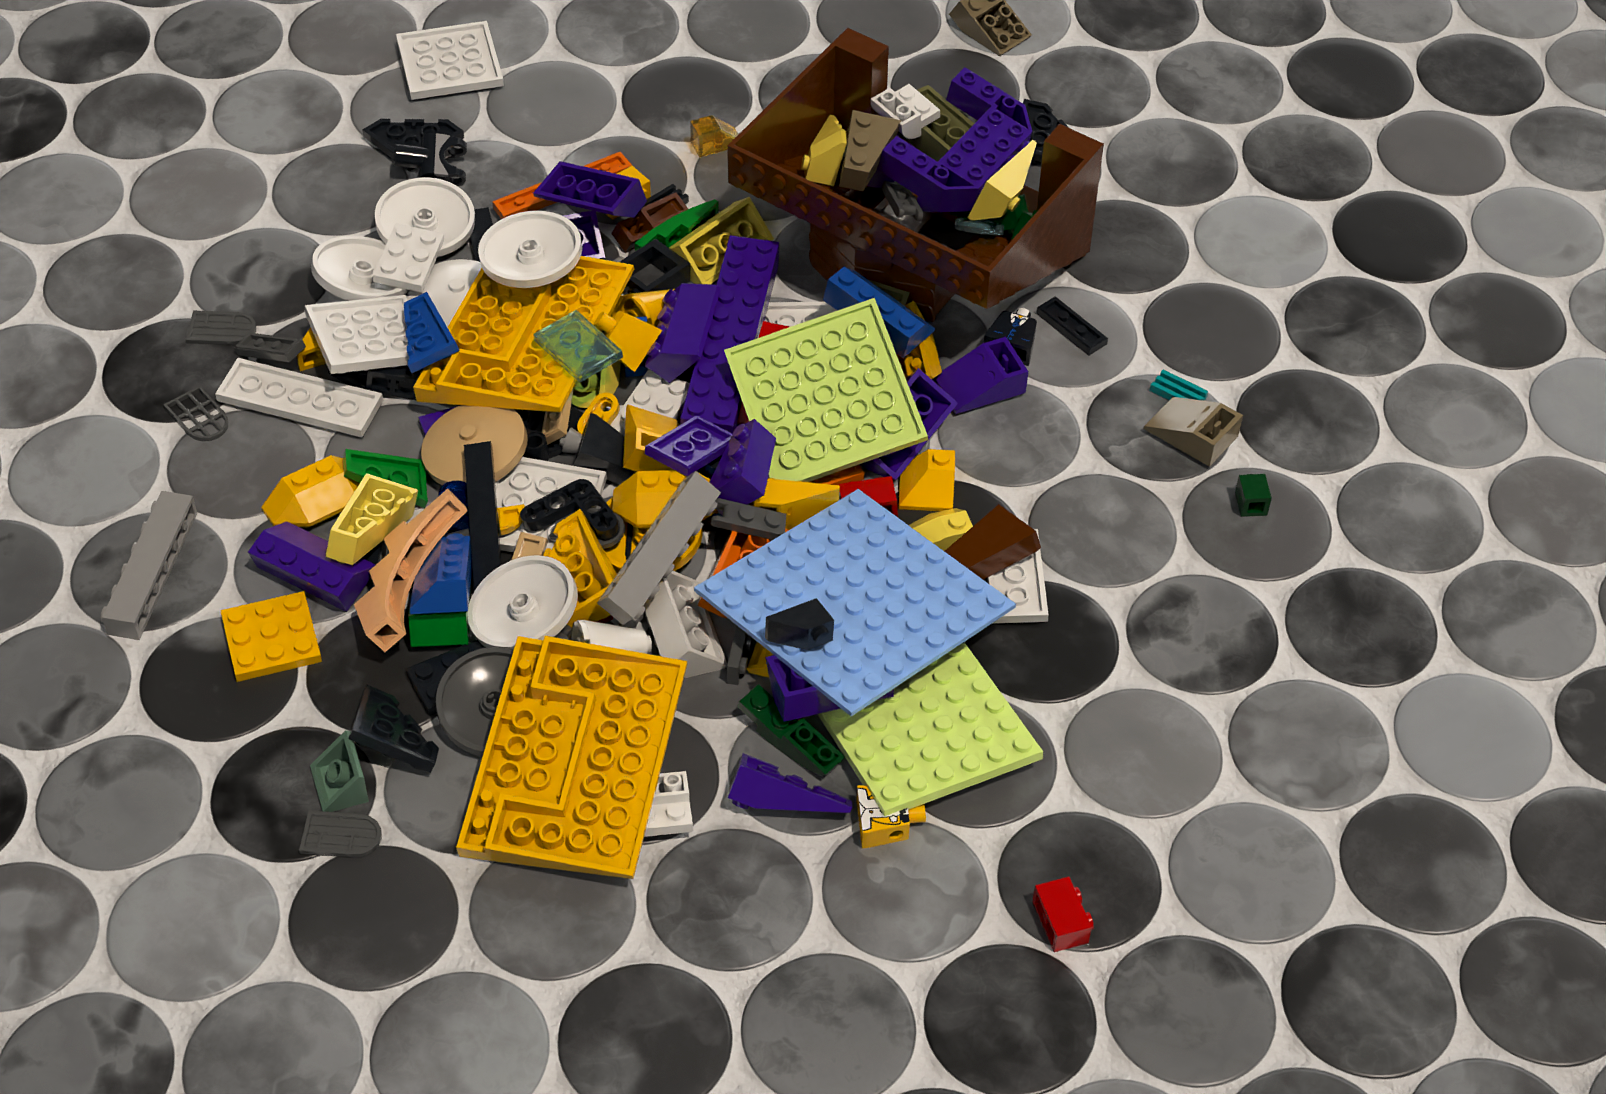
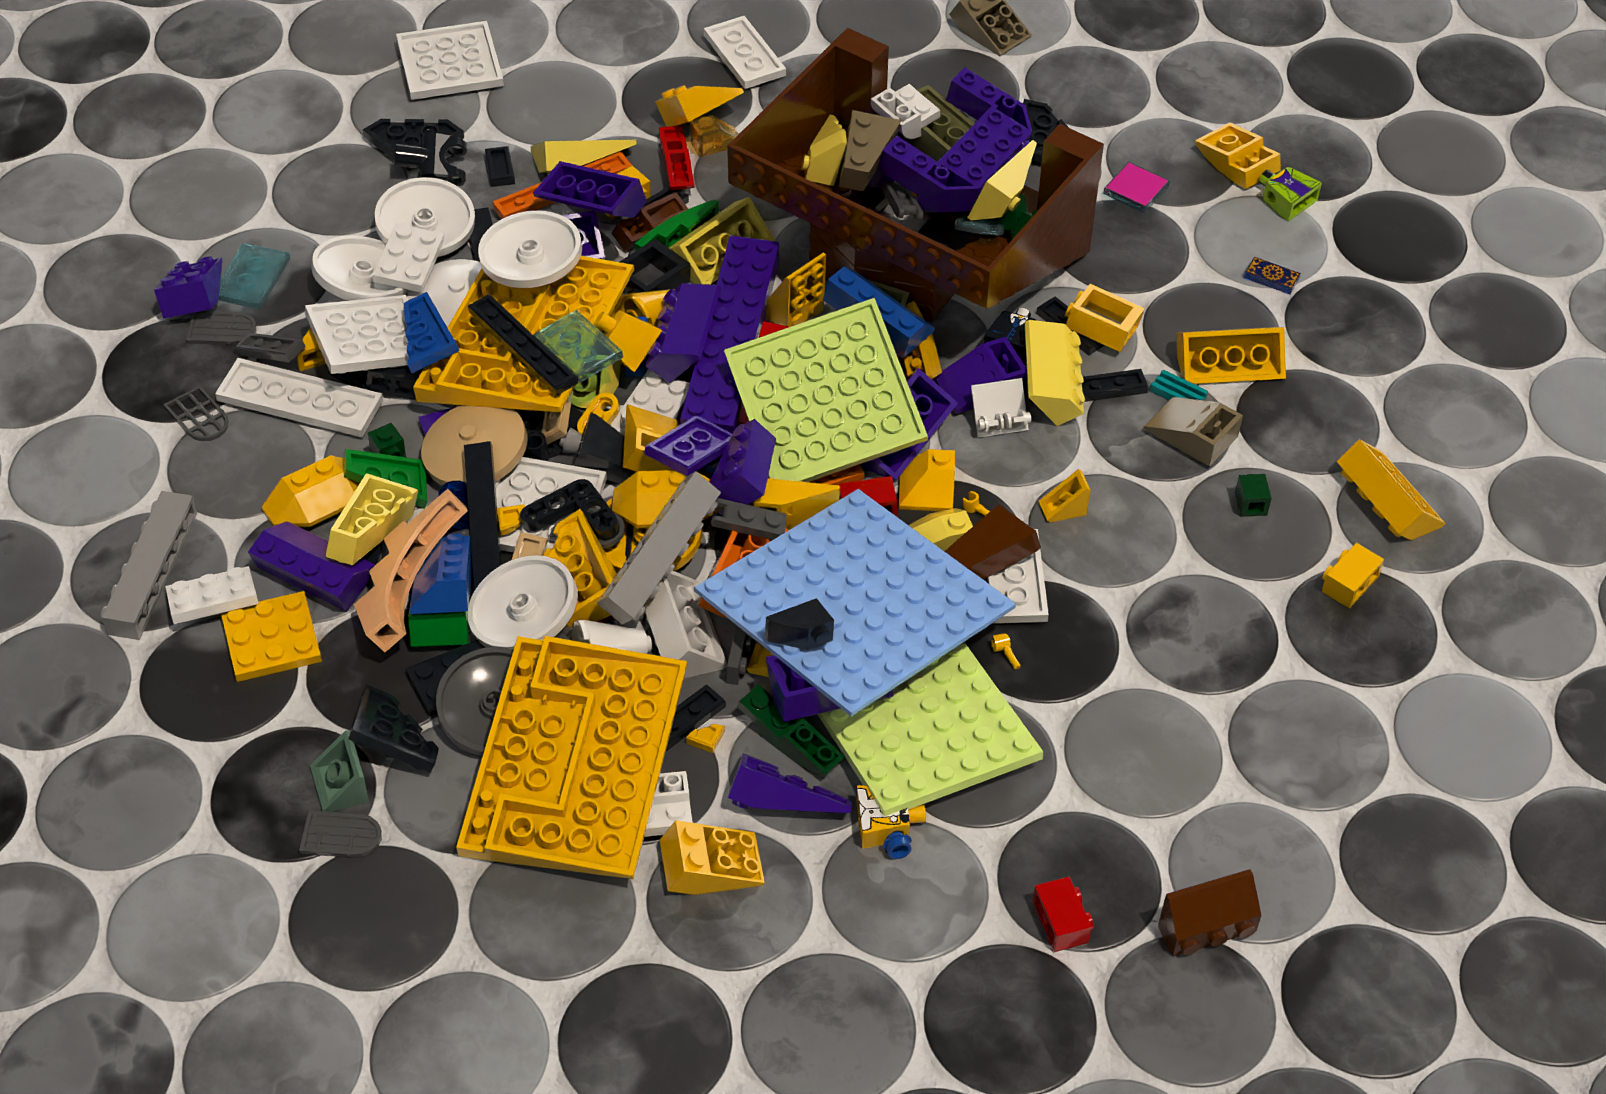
none -> dark purple slope [154,256,223,319]
none -> white plate [165,566,258,624]
none -> clear light blue tile [218,243,290,310]
none -> dark green brick [367,422,406,457]
none -> black tile [468,294,578,396]
none -> black tile [485,146,515,187]
none -> light yellow wedge [530,140,637,175]
none -> yellow slope [655,85,744,127]
none -> red slope [659,125,695,190]
none -> yellow slope [660,820,765,895]
none -> black tile [666,684,726,752]
none -> yellow tile [686,724,725,754]
none -> white plate [704,16,786,89]
none -> yellow slope [766,253,826,327]
none -> blue plate [883,832,912,859]
none -> yellow hand [963,491,990,516]
none -> white hinge [971,378,1031,438]
none -> yellow hand [991,634,1021,670]
none -> light yellow slope [1025,320,1085,426]
none -> yellow slope [1039,469,1091,523]
none -> yellow window [1065,284,1145,352]
none -> black tile [1082,369,1149,402]
none -> dark pink tile [1103,161,1170,213]
none -> reddish brown slope [1158,869,1262,957]
none -> yellow slope [1176,327,1286,384]
none -> yellow slope [1195,123,1281,189]
none -> tile [1244,257,1301,295]
none -> lime torso [1259,167,1322,222]
none -> yellow brick [1321,542,1384,609]
none -> yellow slope [1336,439,1446,540]

